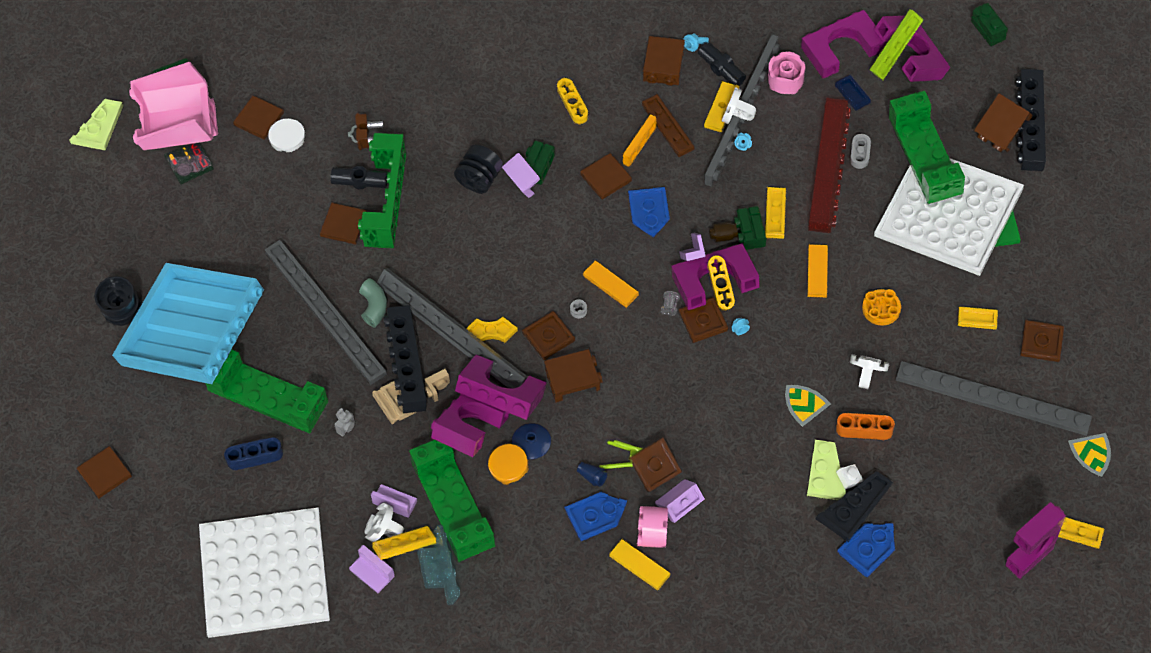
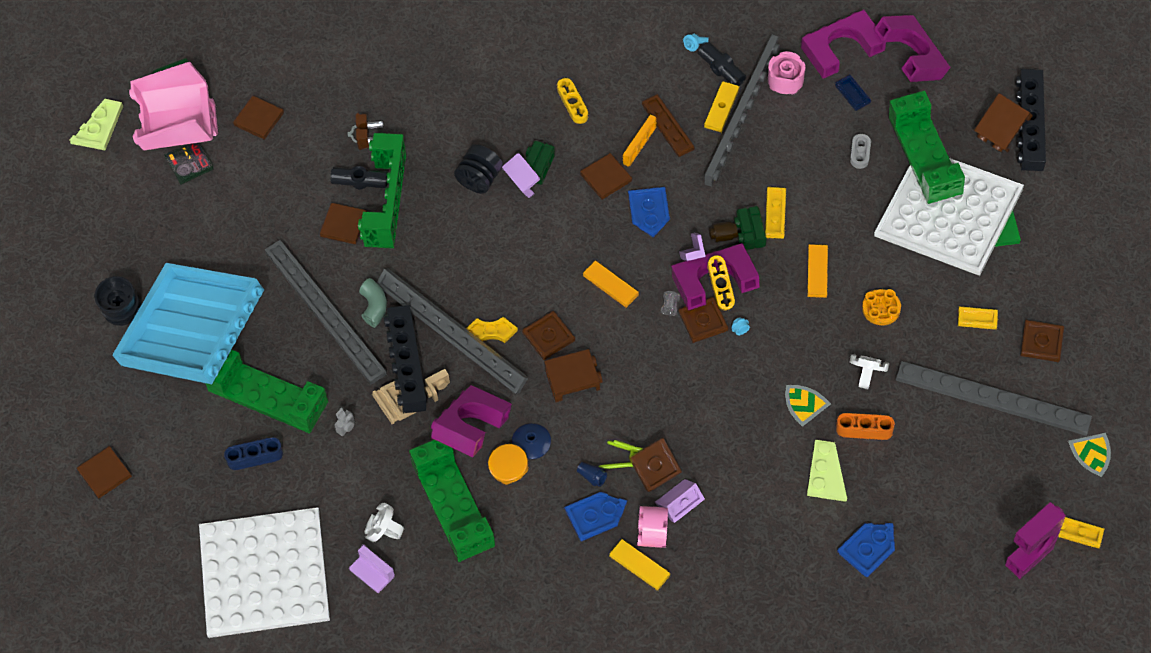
white tile [269,119,305,152] -> none
lavender panel [371,484,417,518] -> none
yellow tile [373,526,436,560] -> none
clear light blue bracket [417,525,460,605] -> none
magenta arch [455,355,547,420] -> none
light grey bush [570,299,587,319] -> none
reddish brown panel [643,36,685,86] -> none
white tile [722,87,756,124] -> none
medium azure plate [734,133,752,151] -> none
clear red brick [808,98,851,233] -> none
black wing [815,471,893,542] -> none
white plate [836,464,864,489] -> none
lime tile [870,10,923,80] -> none
dark green brick [971,3,1008,47] -> none

